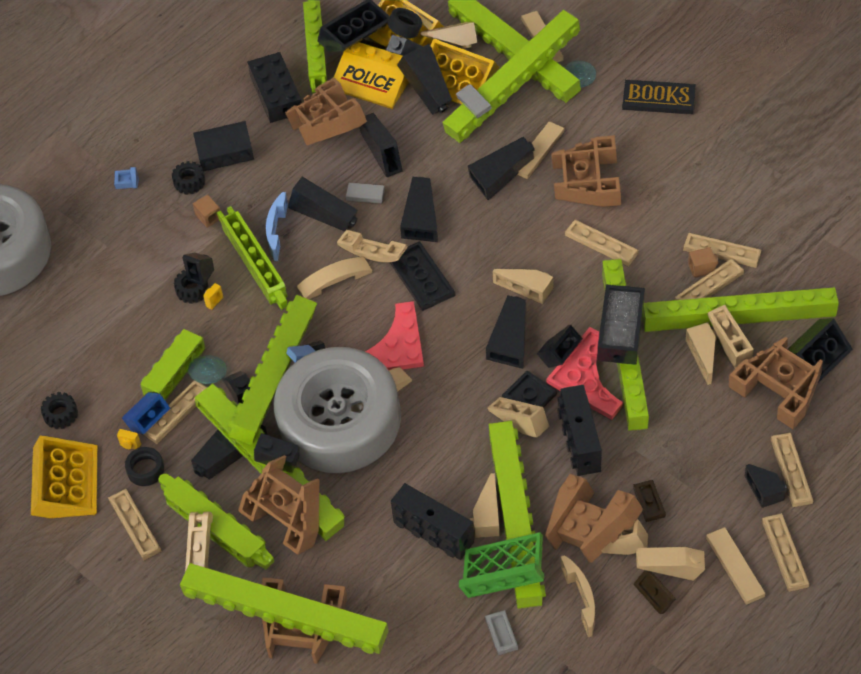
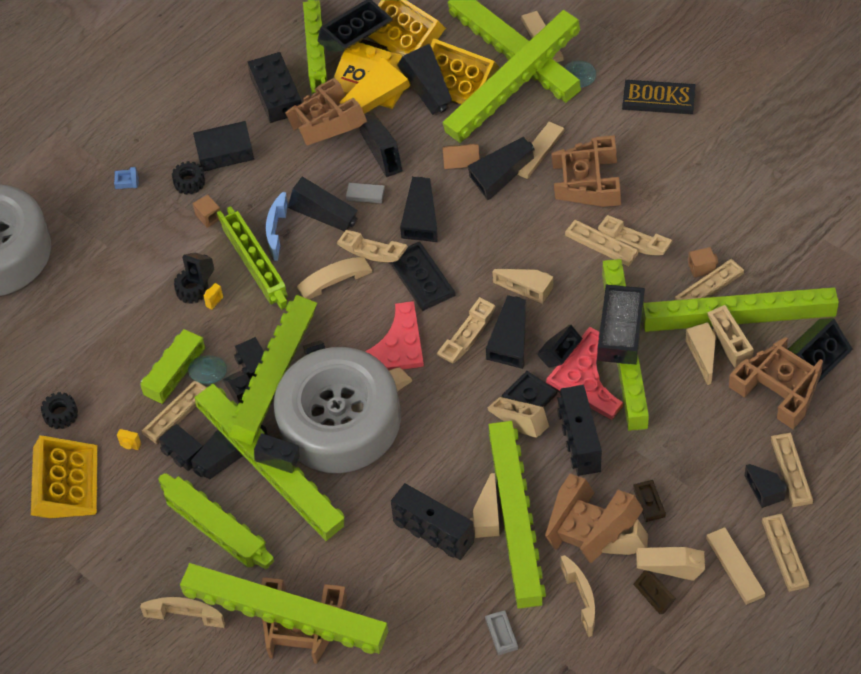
tan tile [108,489,162,561] -> none
blue brick [122,392,171,434] -> none
black tyre [125,447,164,486] -> none
tan plate [185,512,213,572] -> none
medium nougat wedge [238,455,320,555] -> none
medium blue tile [286,345,315,362] -> none
black slope [386,35,423,56] -> none
black tyre [388,8,422,38] -> none
tan slope [421,22,477,49] -> none
light grey tile [456,84,492,119] -> none
bright green fence [459,532,544,598] -> none
tan tile [683,233,761,268] -> none
none -> tan slope [140,597,225,628]
none -> black brick [159,424,203,471]
none -> black brick [234,337,264,380]
none -> yellow slope [339,58,411,114]
none -> tan slope [437,297,496,364]
none -> medium nougat panel [442,143,480,169]
none -> tan slope [598,215,672,255]

